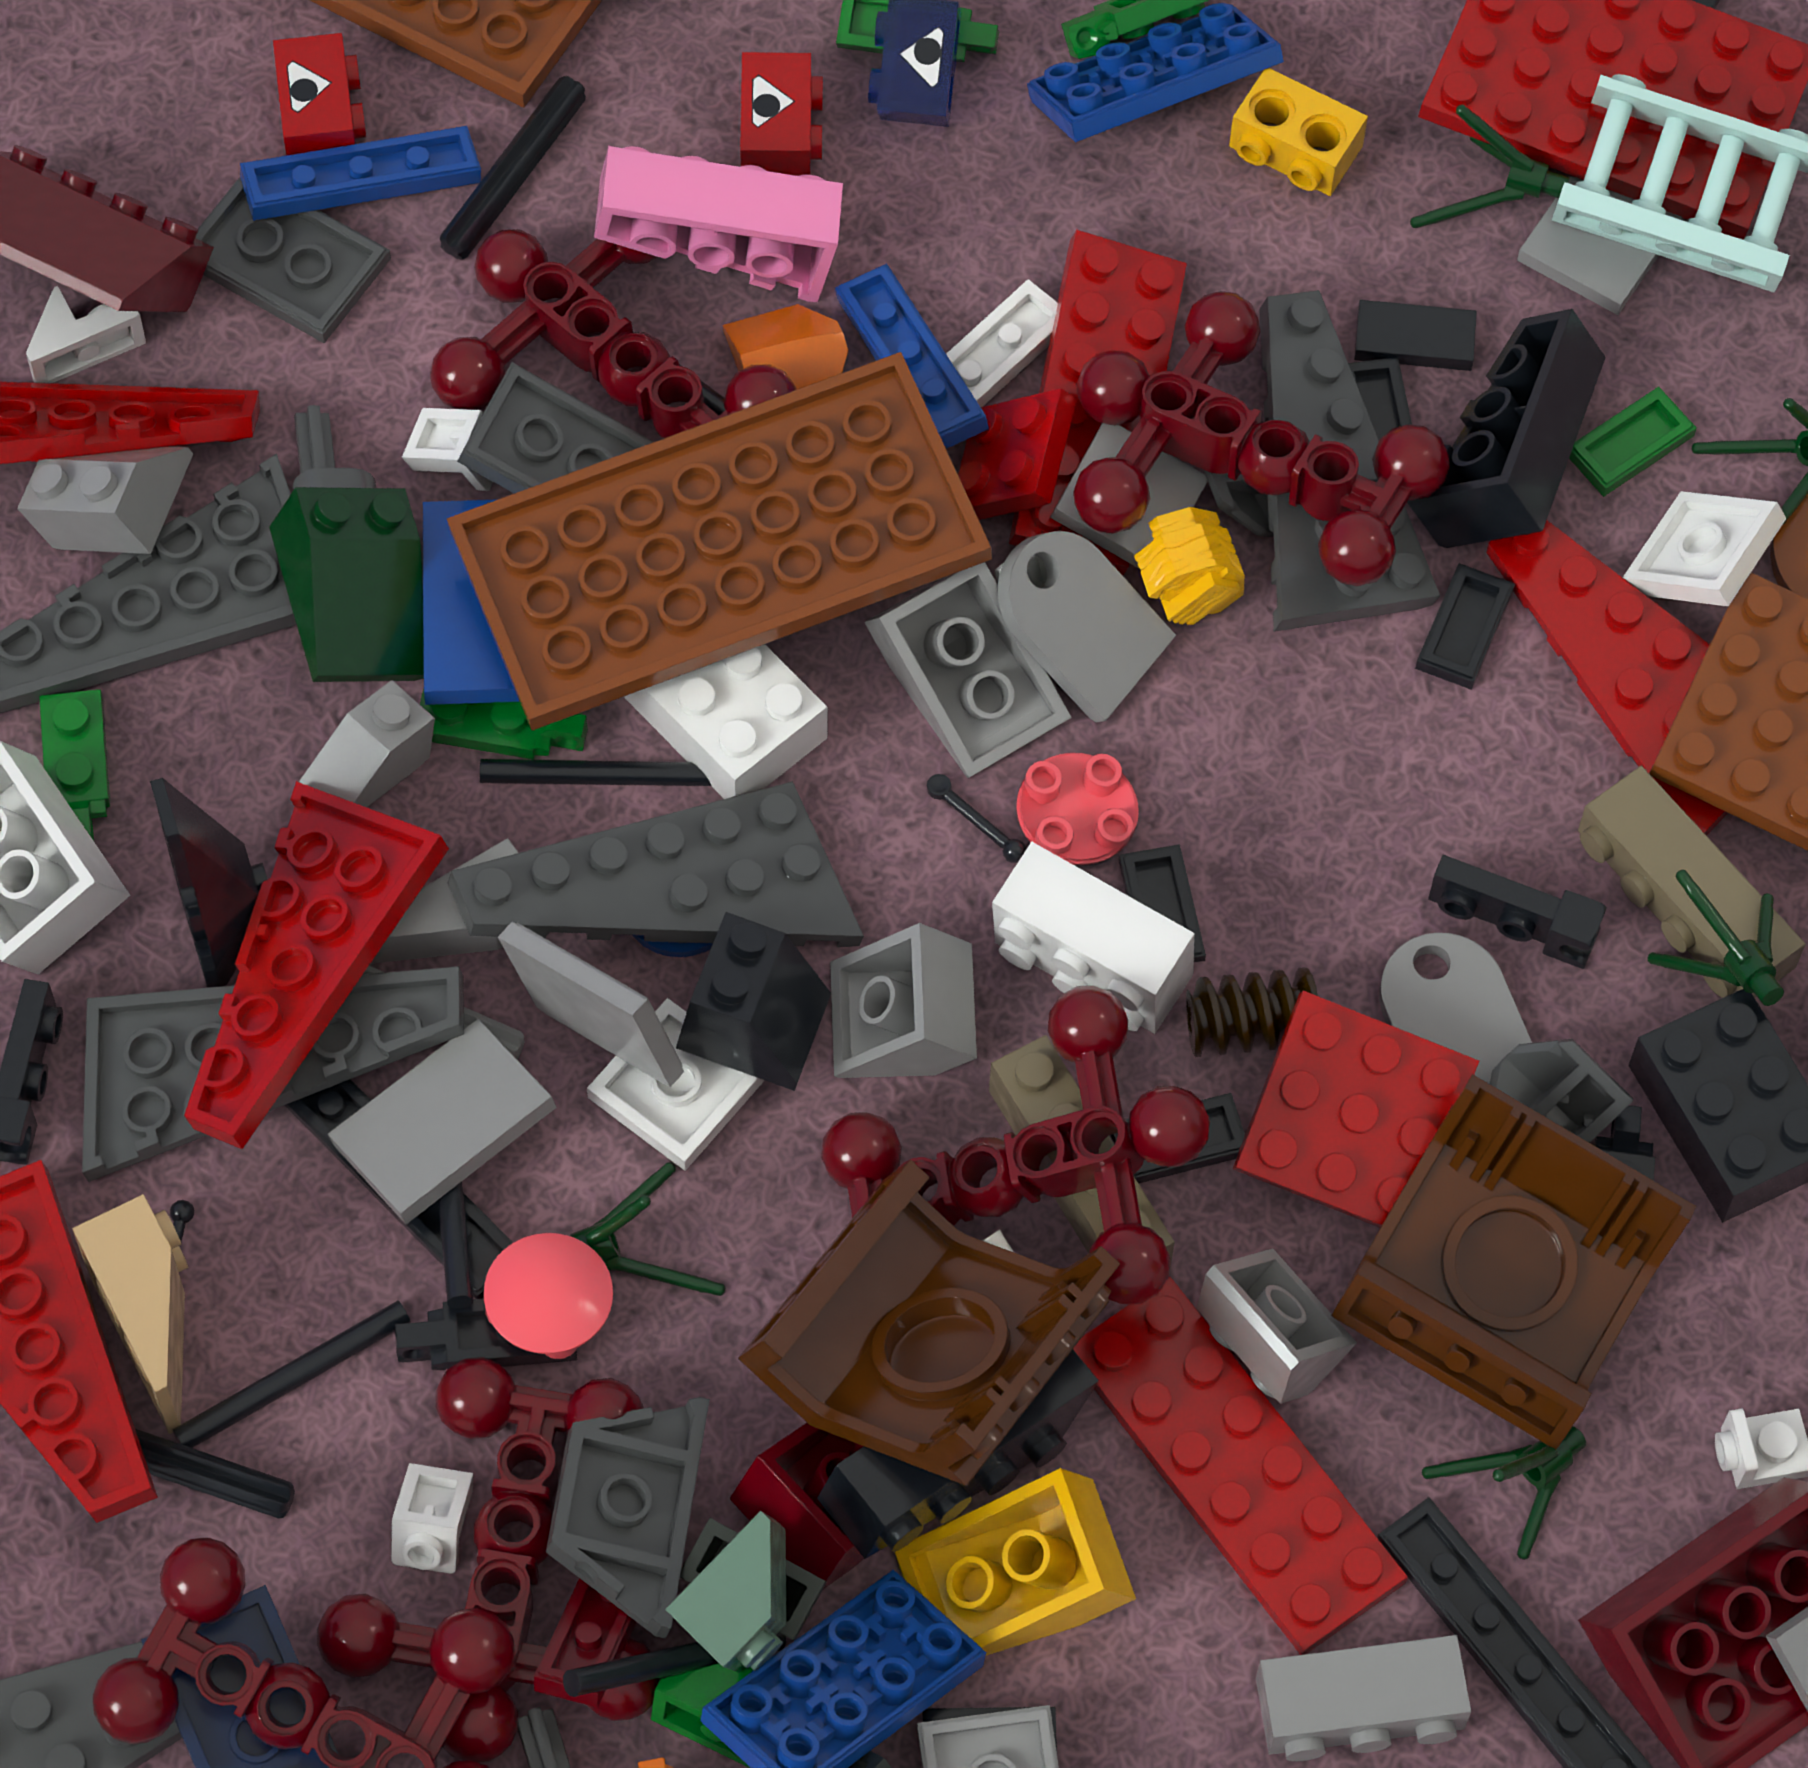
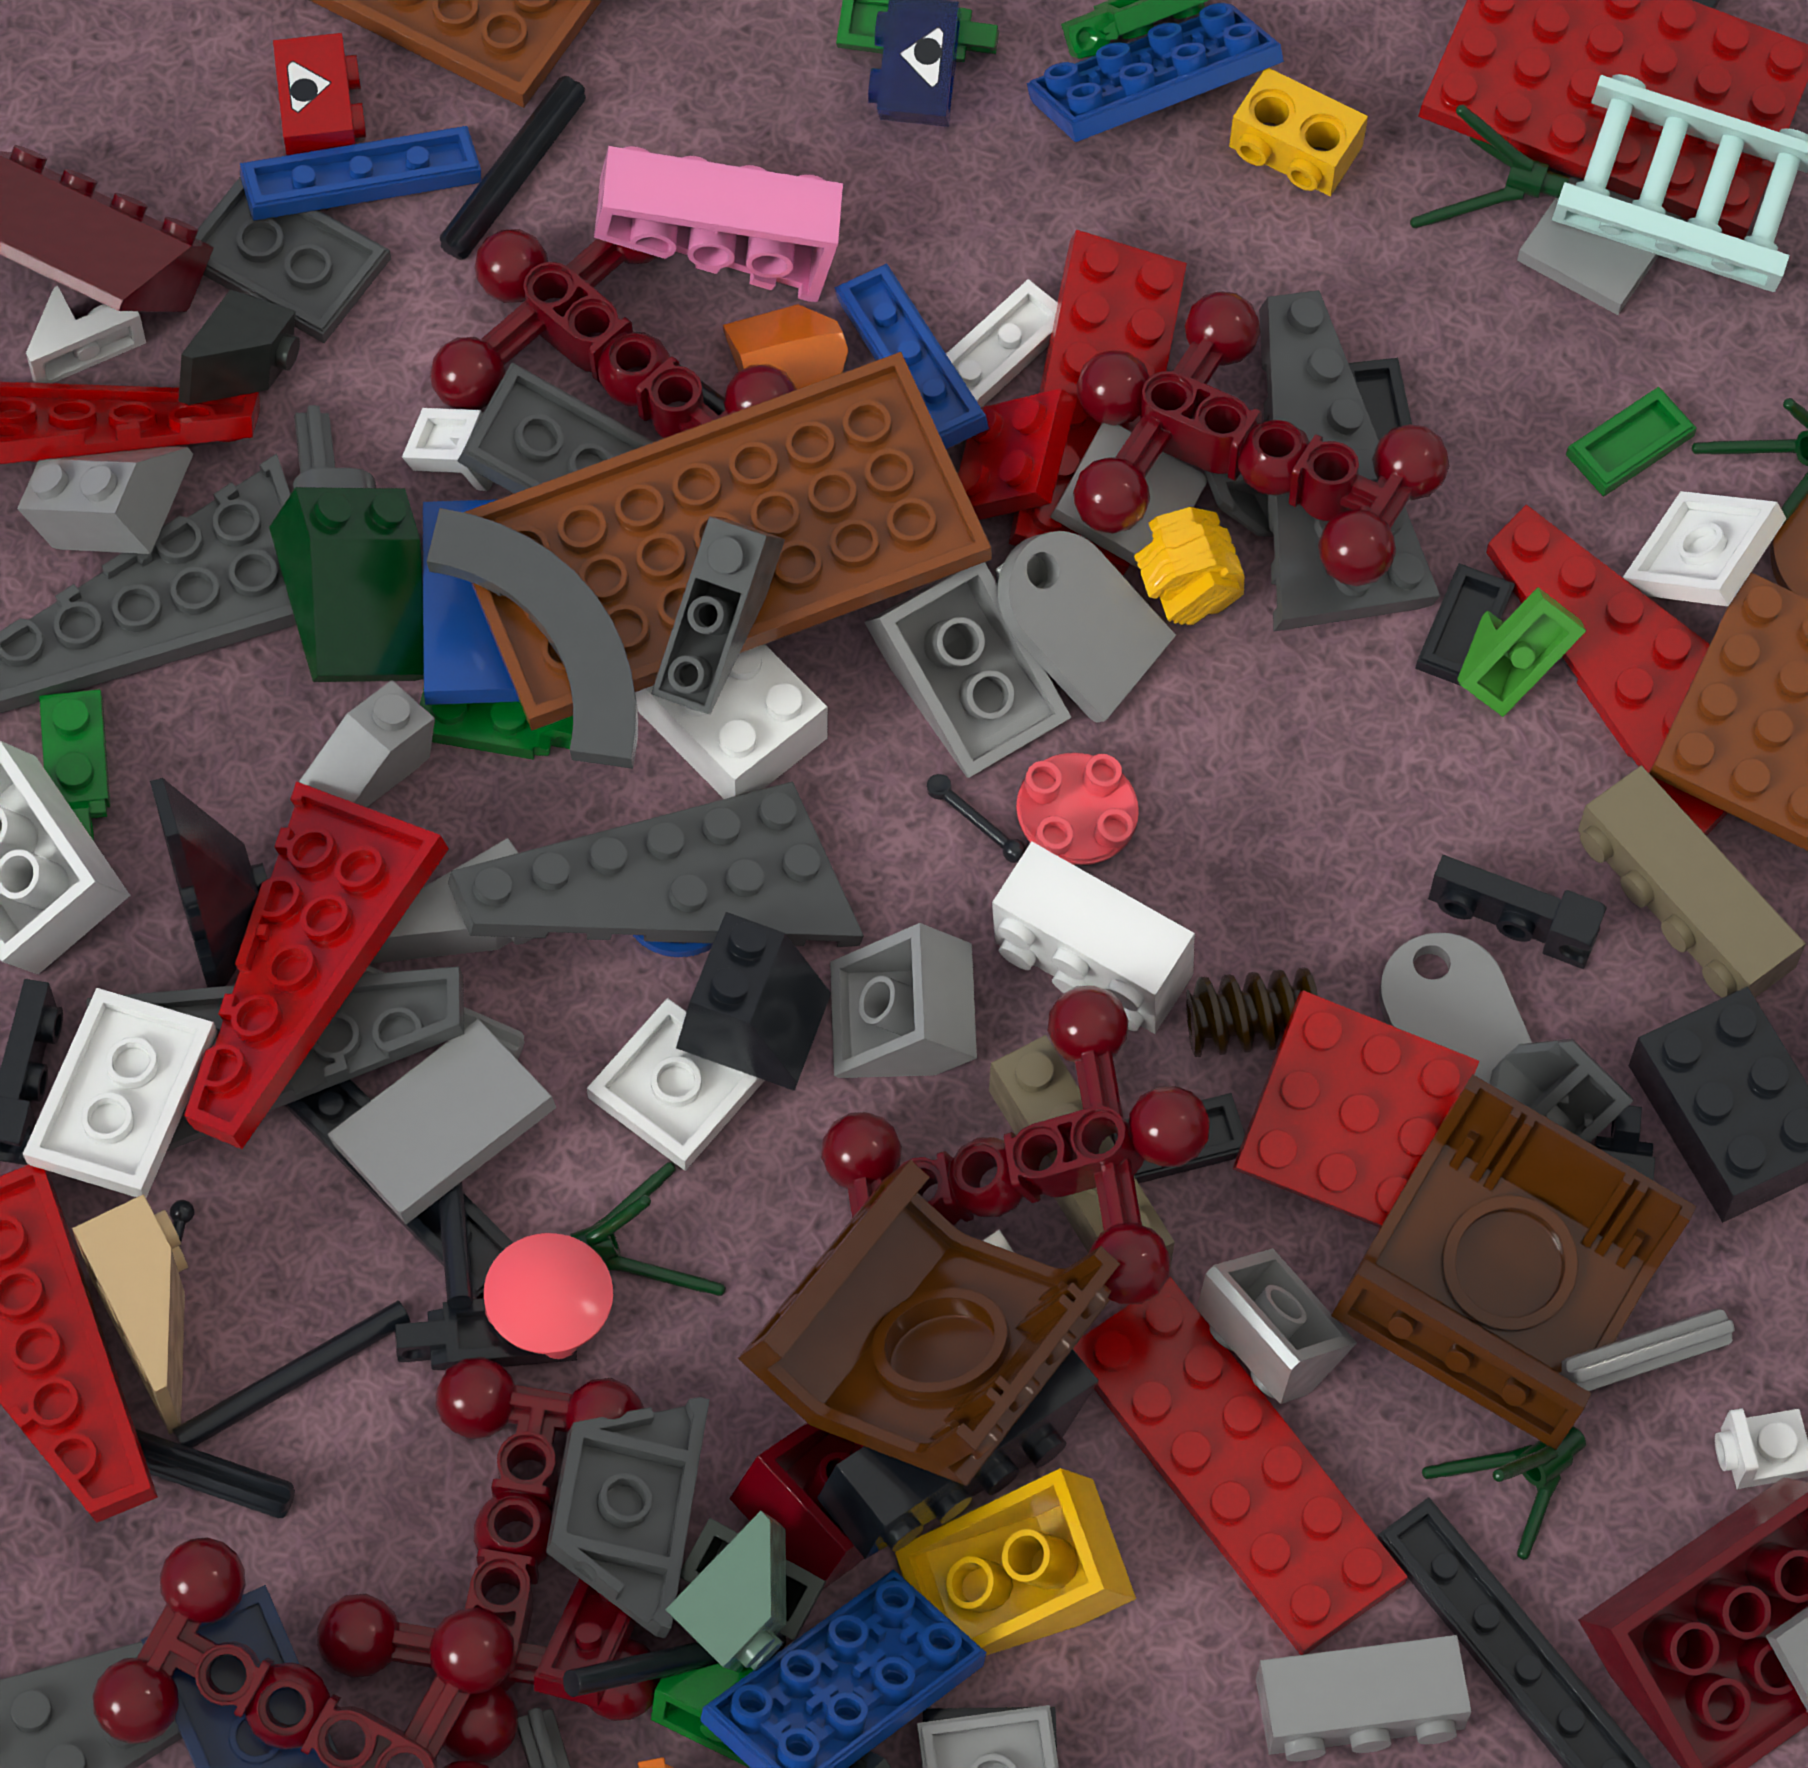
white bracket [391,1463,473,1574] -> none
black bar [480,759,711,786] -> none
light grey tile [498,922,684,1087] -> none
red brick [740,52,823,176] -> none
black tile [1119,844,1206,962] -> none
black tile [1354,300,1477,371] -> none
black wedge [1407,309,1606,548] -> none
dark green plant [1647,869,1784,1006] -> none
none -> white plate [23,988,218,1198]
none -> pearl dark grey slope [178,289,300,405]
none -> dark grey tile [427,508,638,769]
none -> dark grey slope [651,516,785,714]
none -> bright green slope [1458,587,1586,717]
none -> light grey axle [1559,1308,1735,1391]

